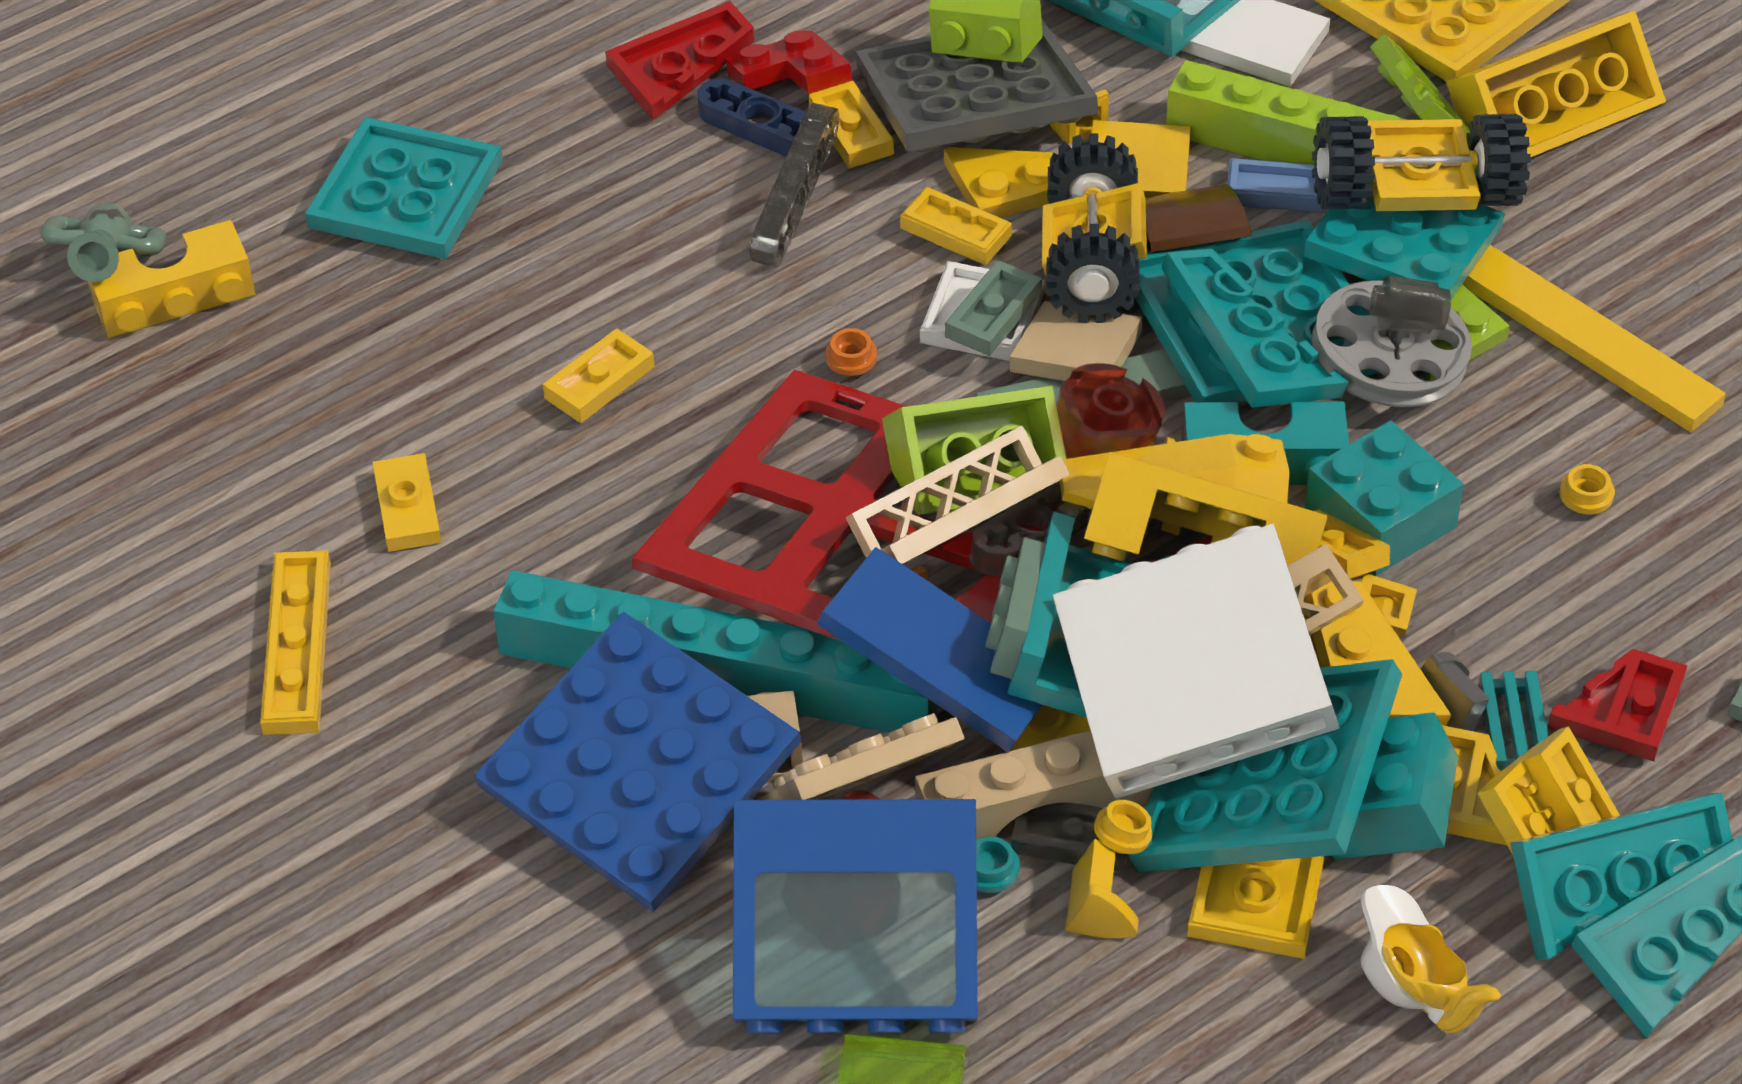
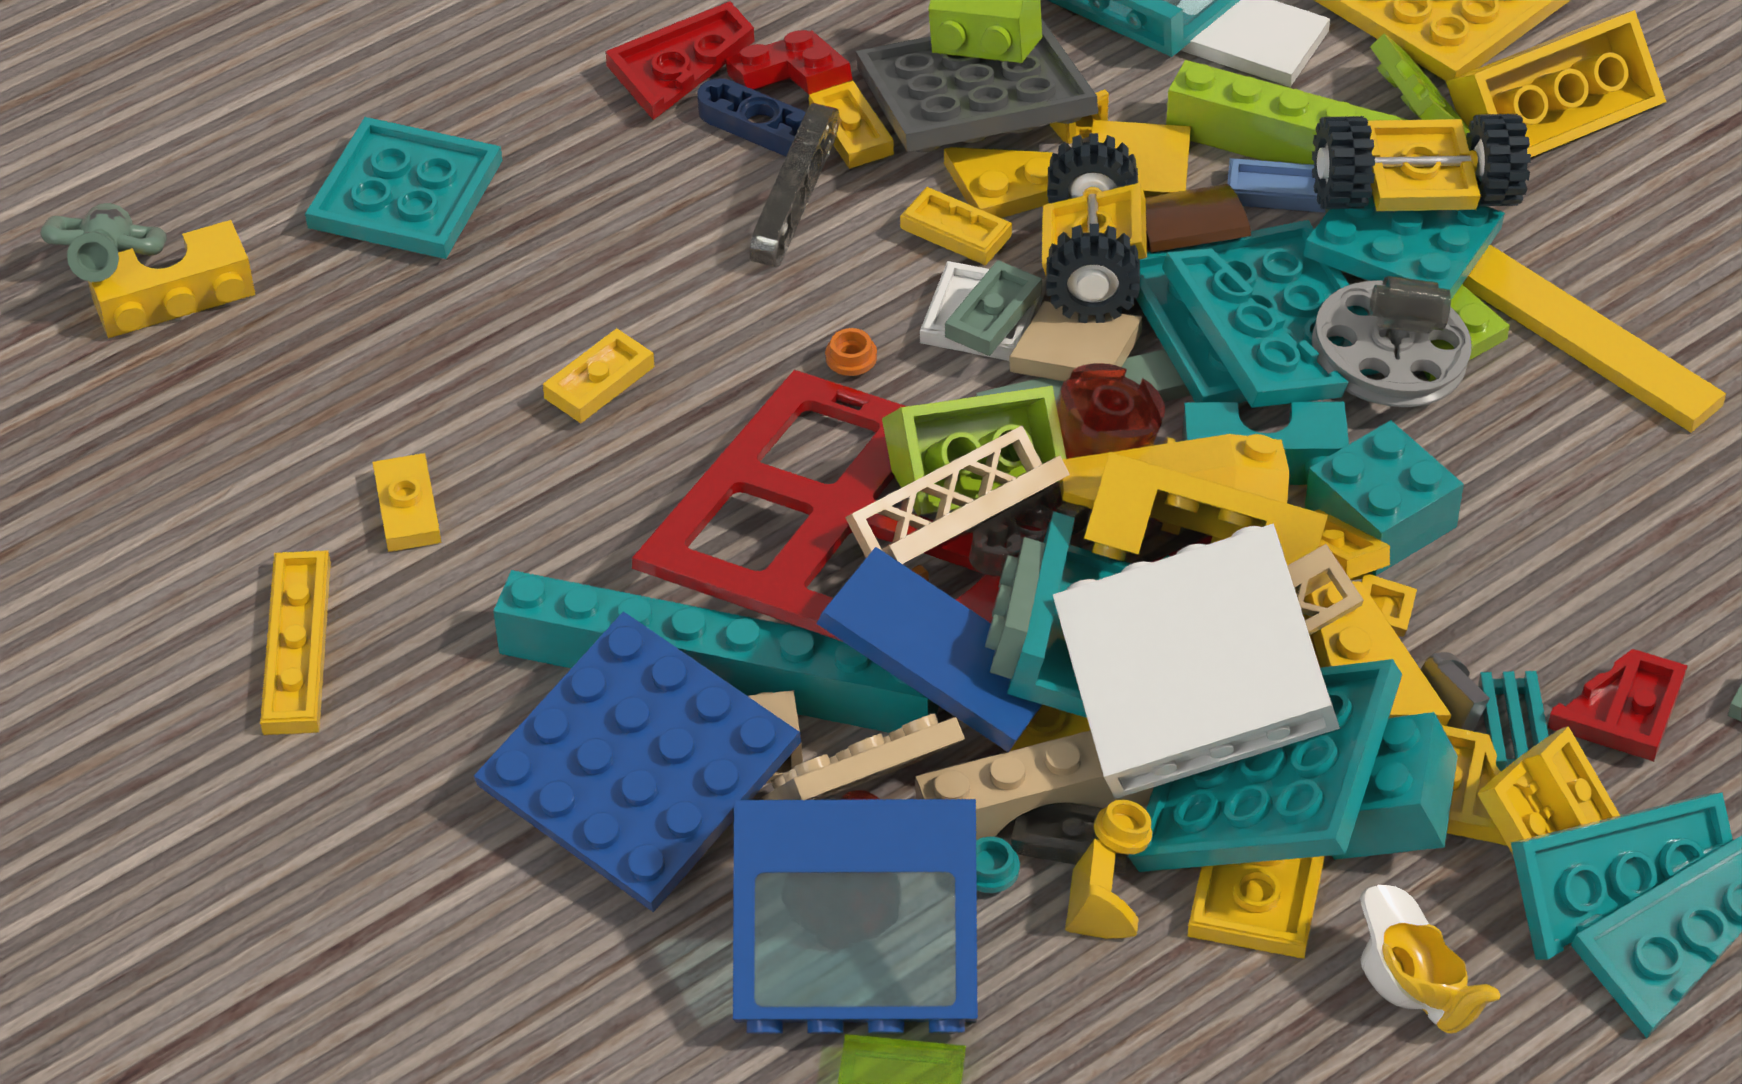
yellow plate [1559,464,1615,515] -> none

